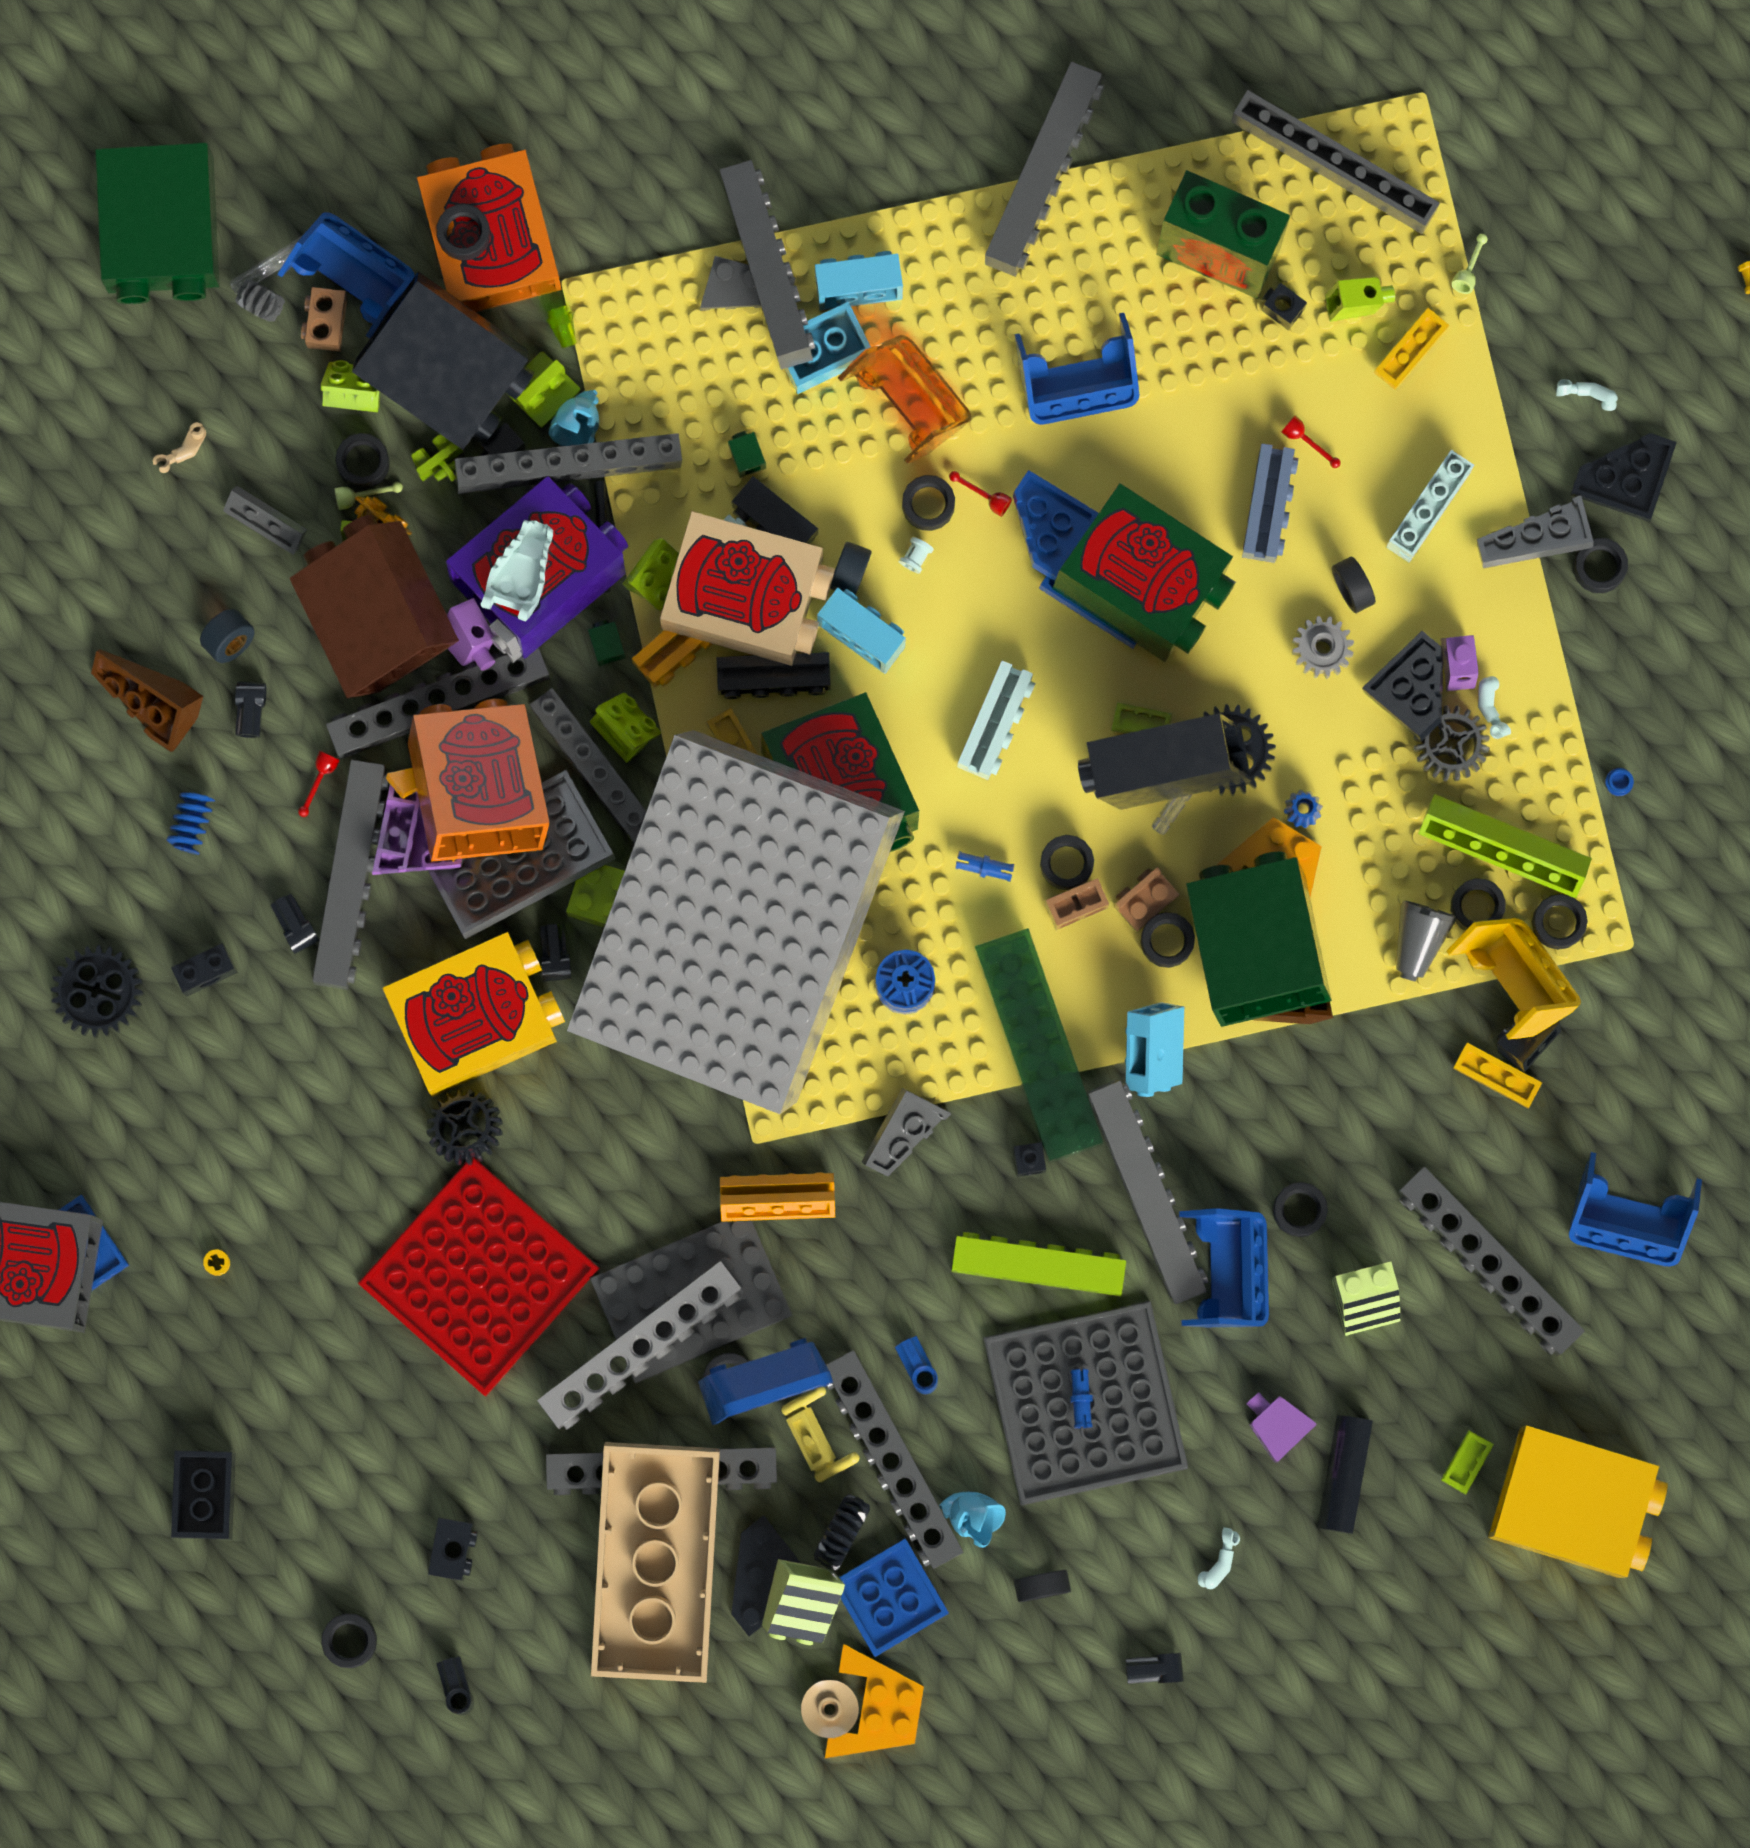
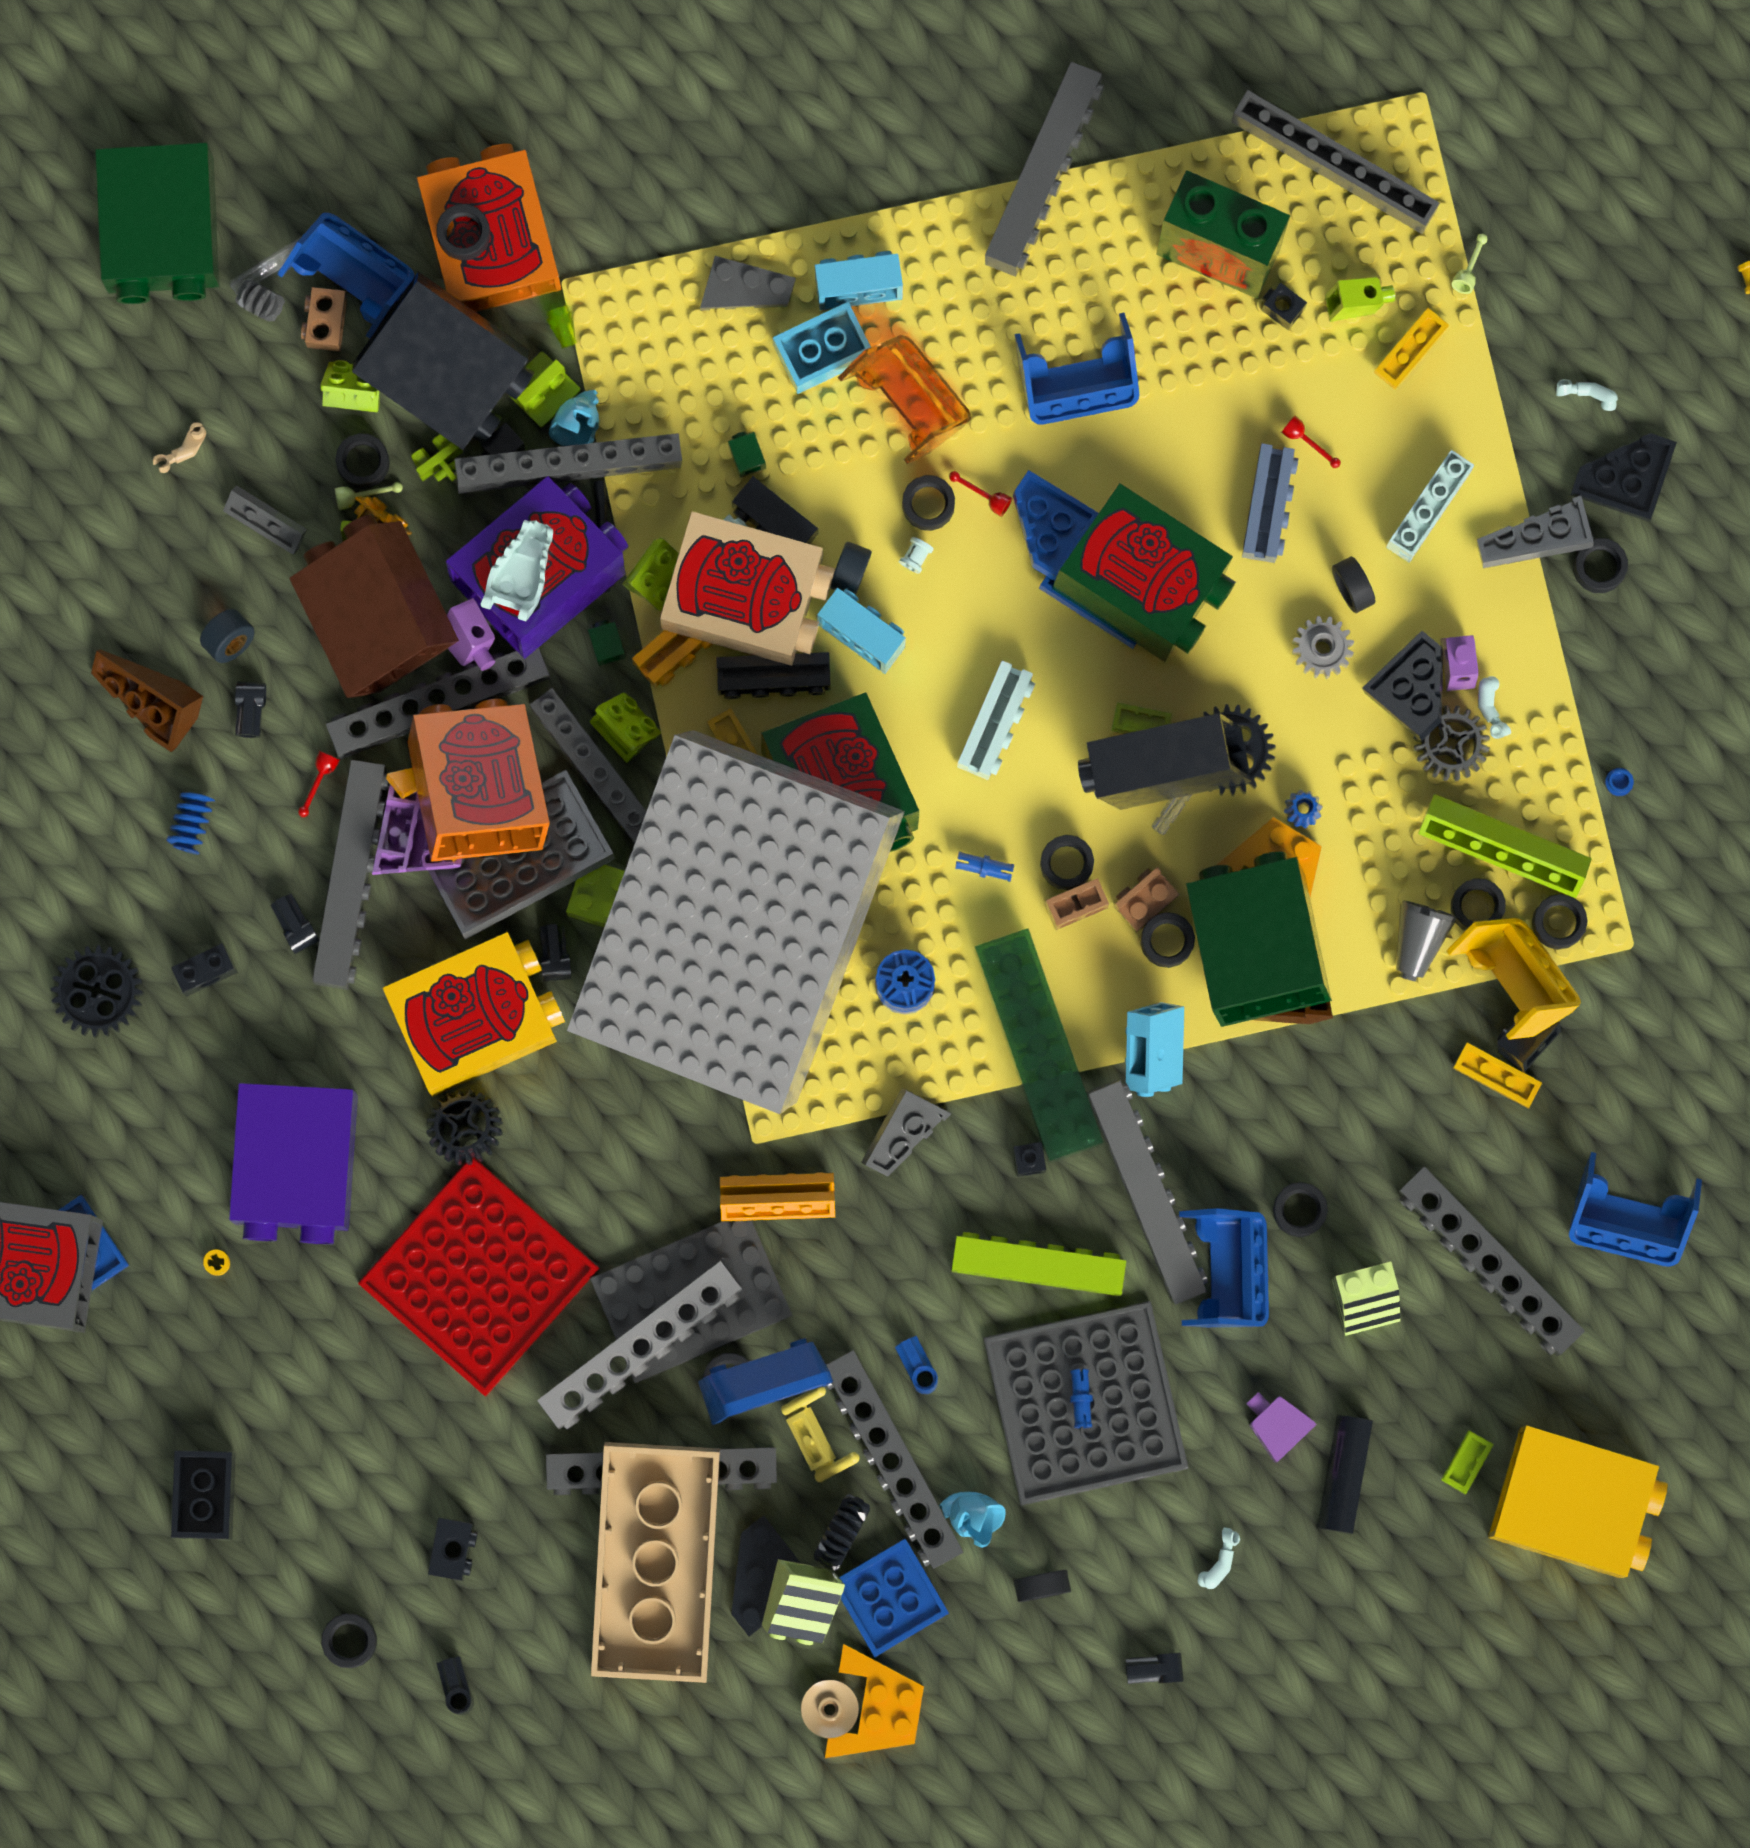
light grey plate [489,619,522,663] -> none
dark grey brick [720,160,815,370] -> none
none -> dark purple brick [229,1083,358,1244]

